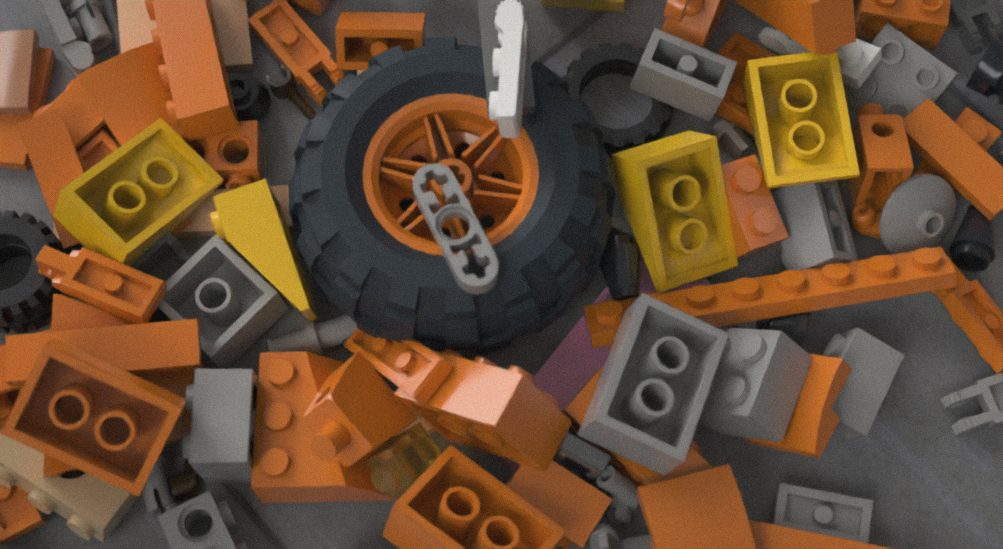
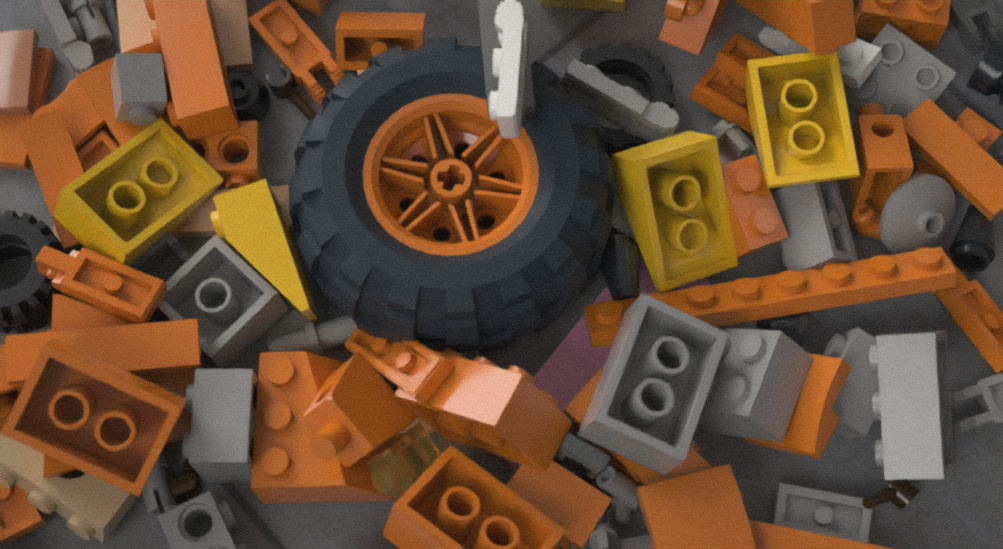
light grey beam [413,163,499,294] -> none
light grey brick [629,28,737,122] -> none
none -> light grey brick [110,53,168,125]
none -> light grey hinge [564,59,680,143]
none -> dark brown hand [862,480,920,511]
none -> light grey slope [869,330,956,480]

